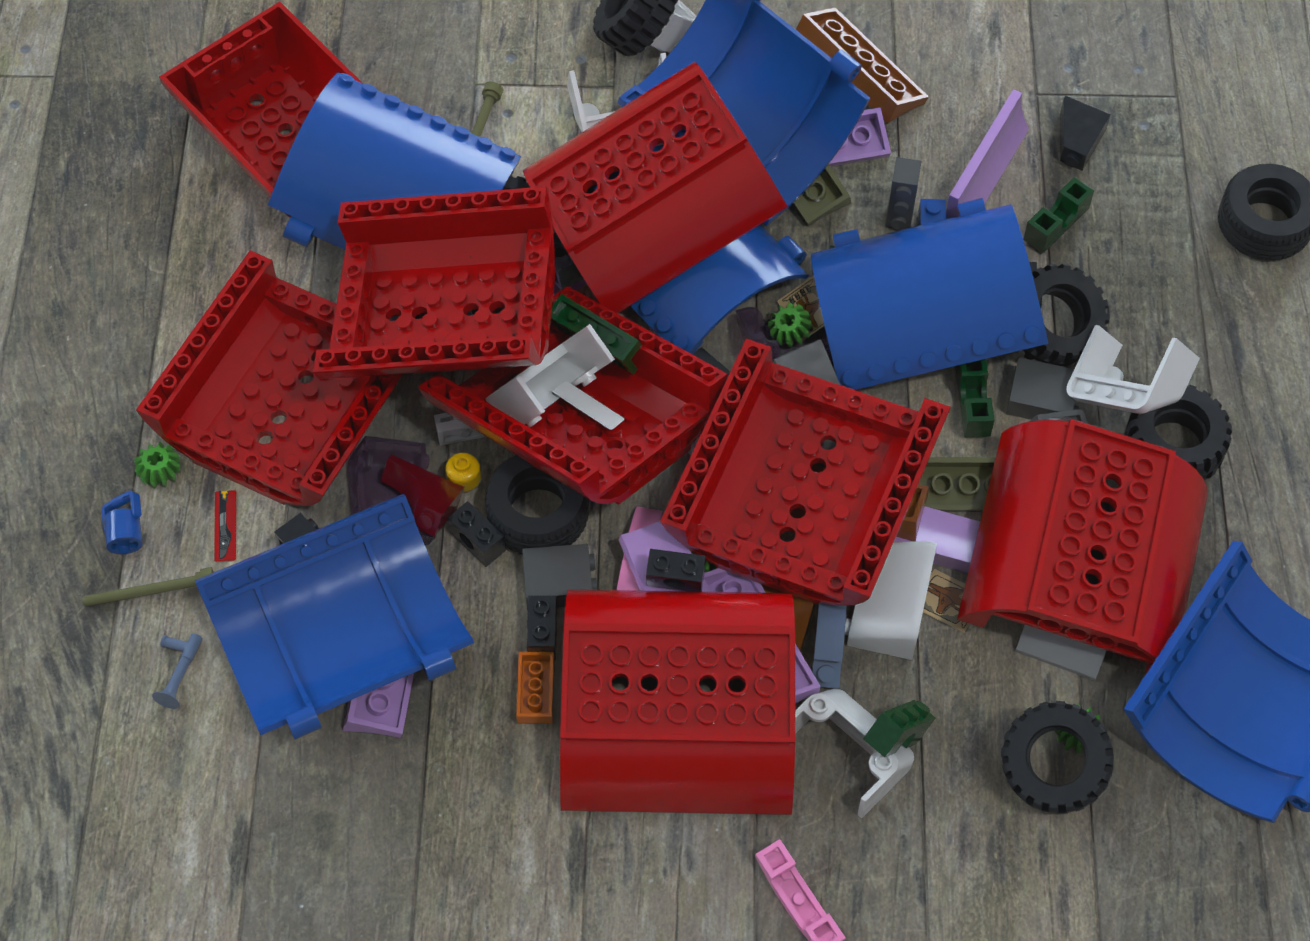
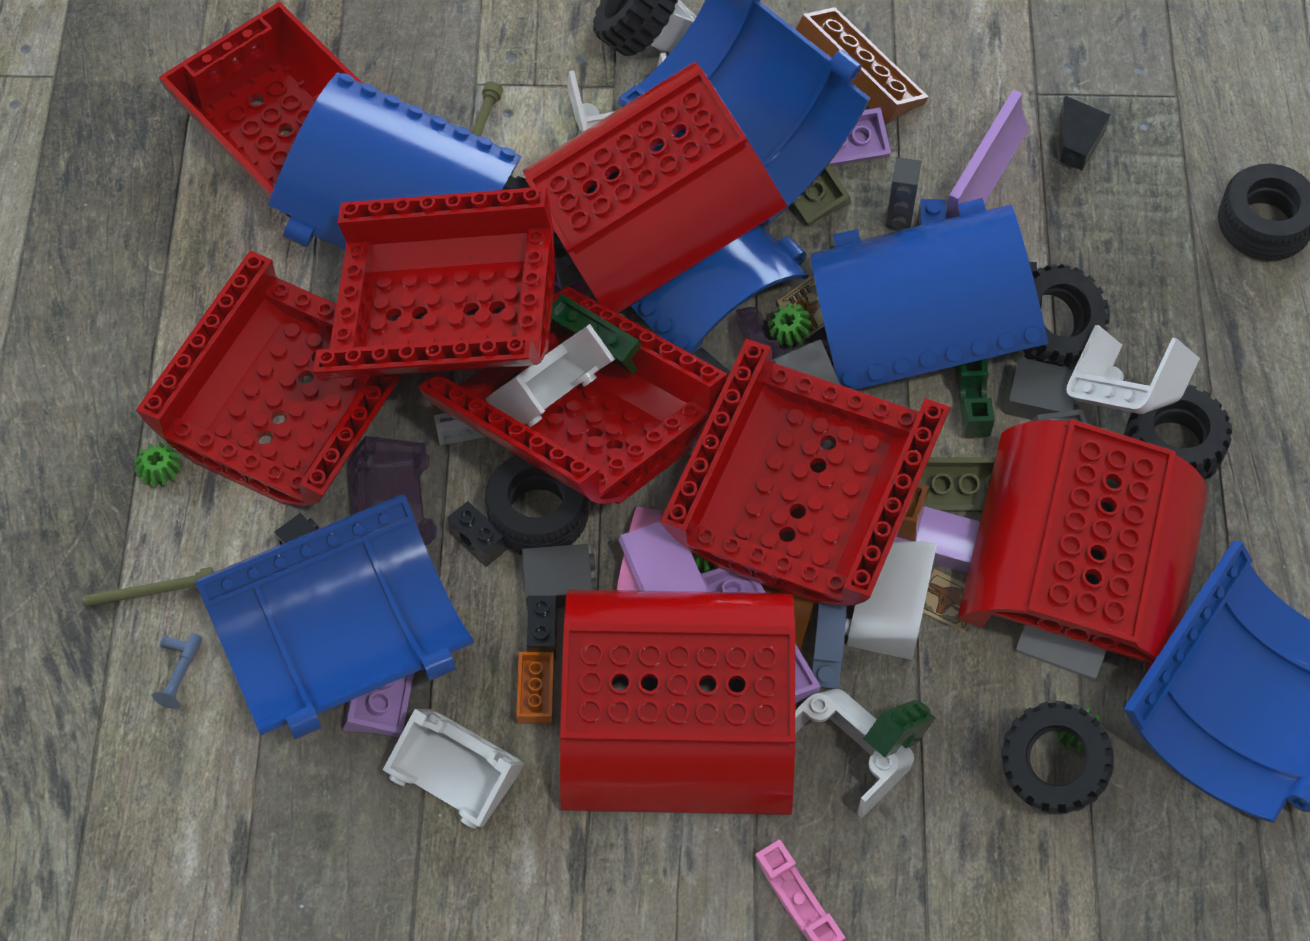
blue piece [101,491,143,554] -> none
red sticker [214,490,236,562] -> none
dark red arch [381,455,464,537] -> none
yellow head [445,453,481,492] -> none
white sticker [552,381,624,430] -> none
black brick [646,549,706,592] -> none
dark green arch [1023,177,1094,253] -> none
none -> white windscreen [383,709,525,829]

